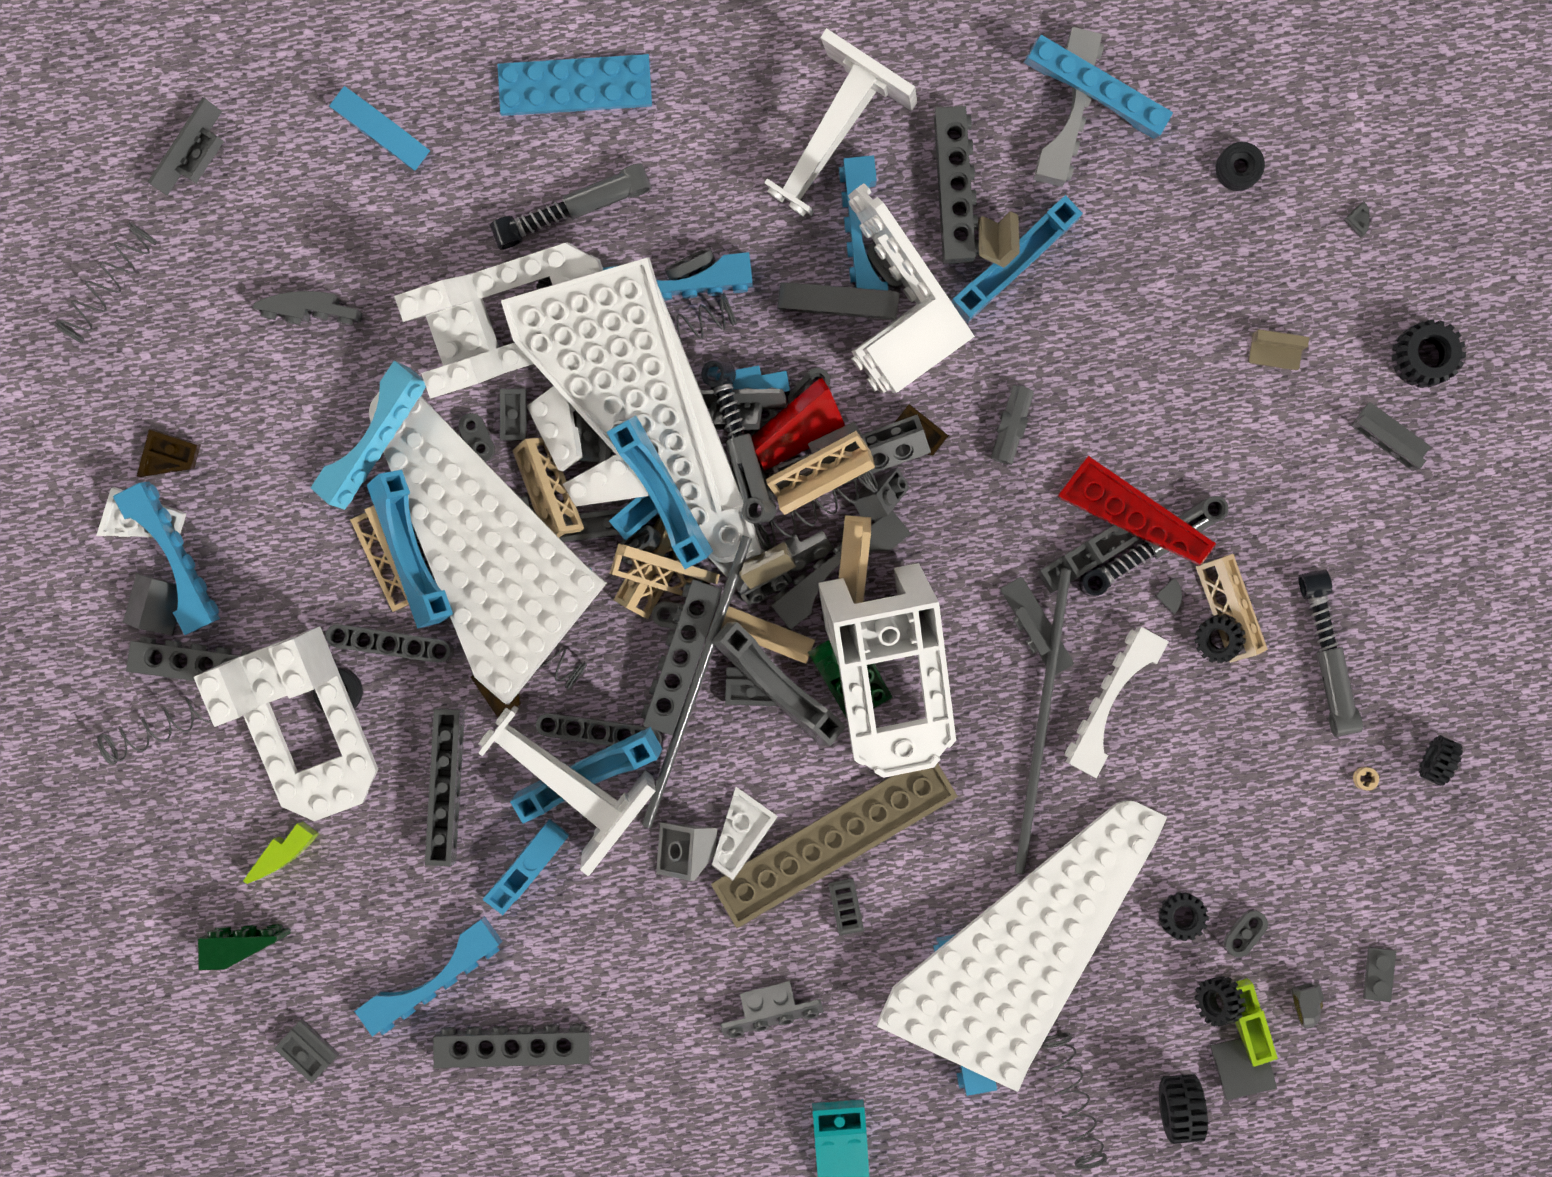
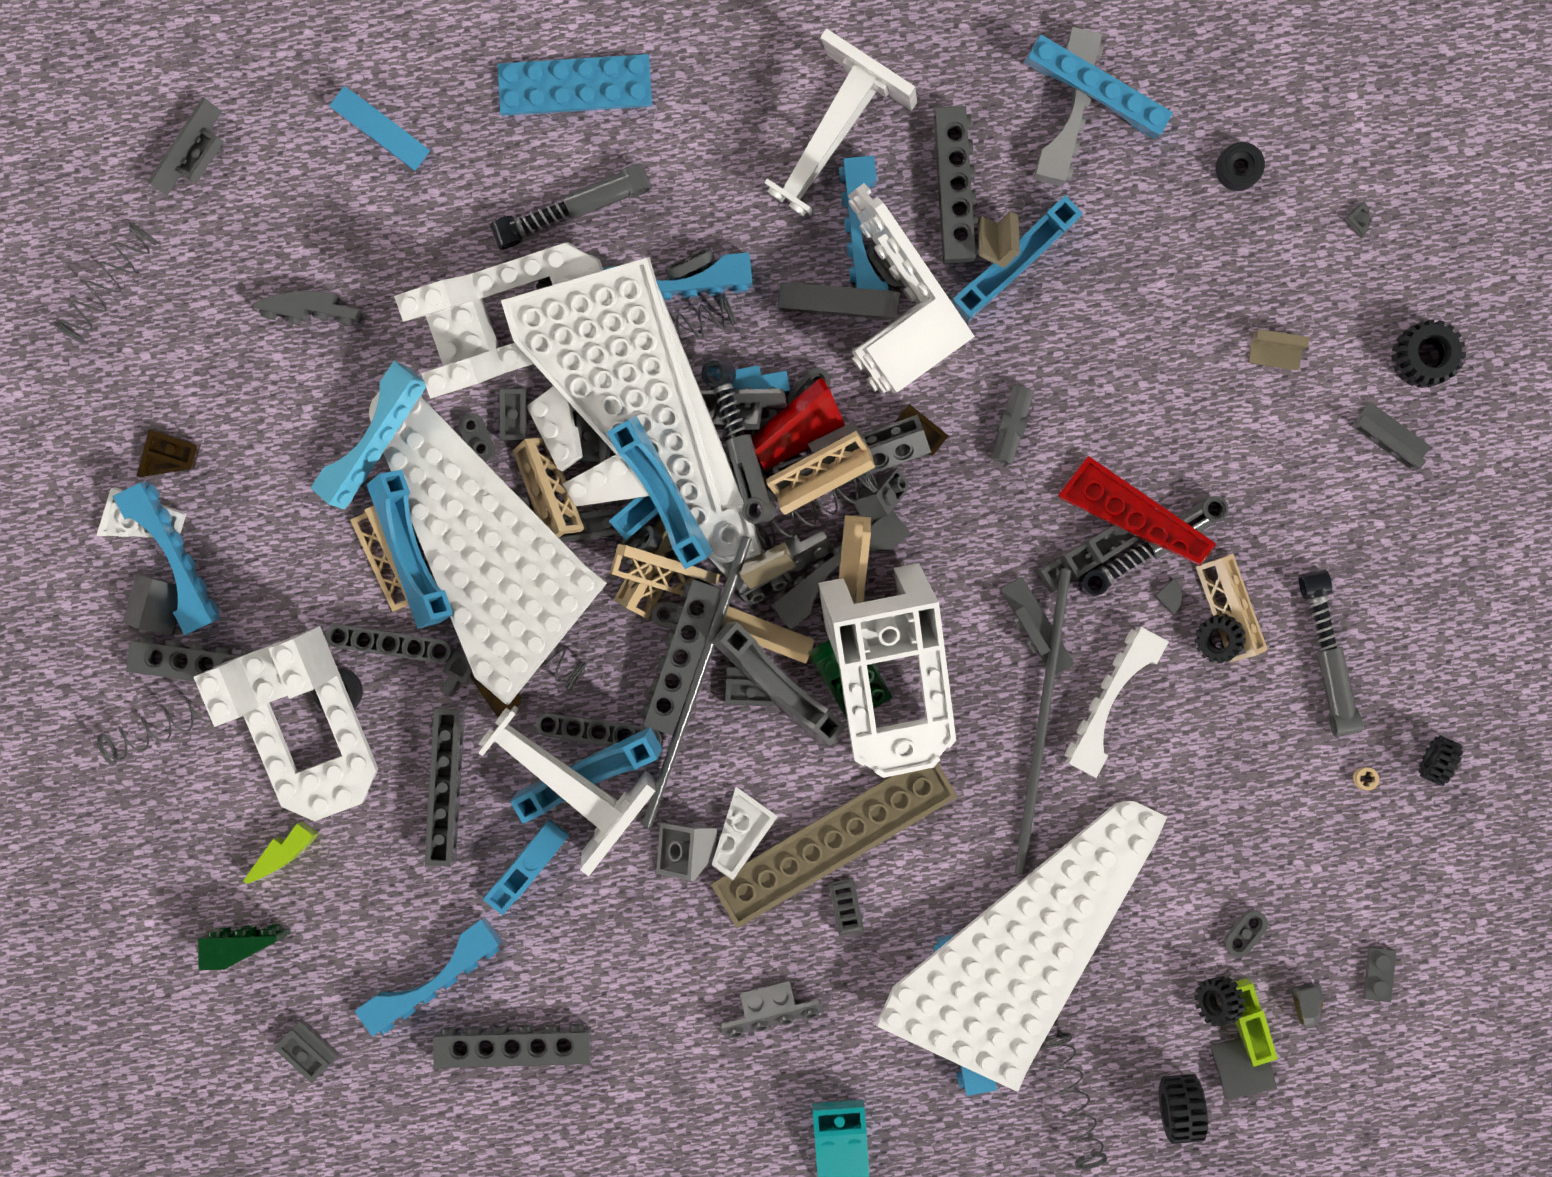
black tyre [1159,892,1209,941] -> none
none -> dark grey plate [440,650,473,697]

